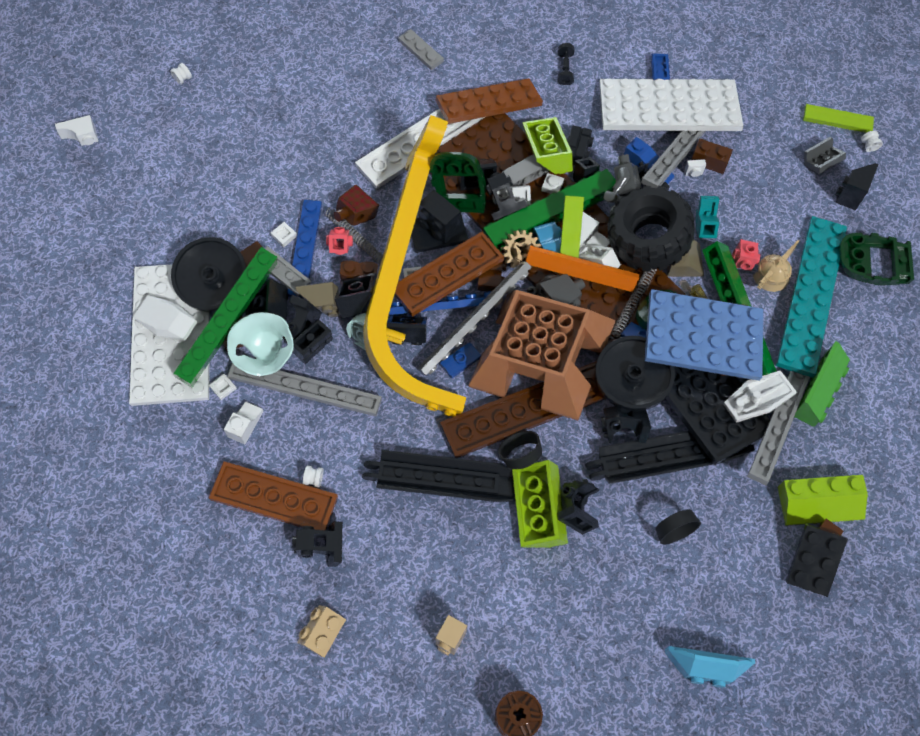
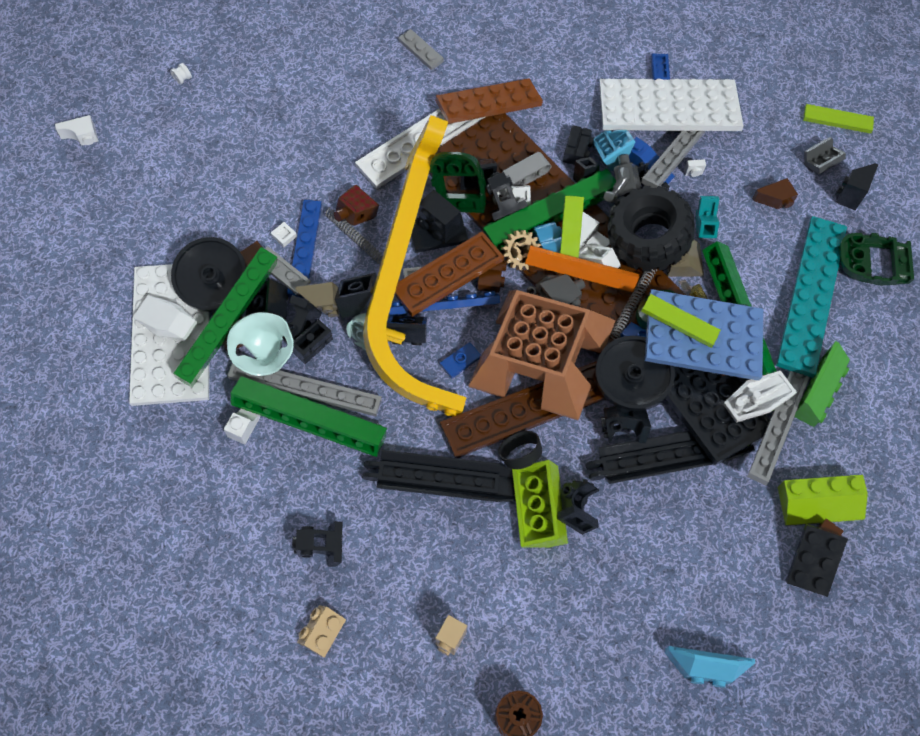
white tile [209,374,237,400] -> none
dark orange plate [209,461,338,530] -> none
white wheel [303,465,324,488] -> none
coral brick [326,227,353,255] -> none
reddish brown brick [340,260,379,286] -> none
light grey plate [417,262,531,375] -> none
lime slope [522,117,573,174] -> none
white plate [541,173,564,194] -> none
black wheel [557,43,575,85] -> none
black tyre [655,509,701,545] -> none
reddish brown brick [691,138,733,174] -> none
coral brick [732,239,761,271] -> none
tan helmet [753,240,799,292] -> none
white wheel [861,131,883,152] -> none
none -> green brick [230,376,387,457]
none -> medium azure wedge [593,130,635,171]
none -> lime tile [641,294,721,348]
none -> reddish brown slope [752,178,798,209]

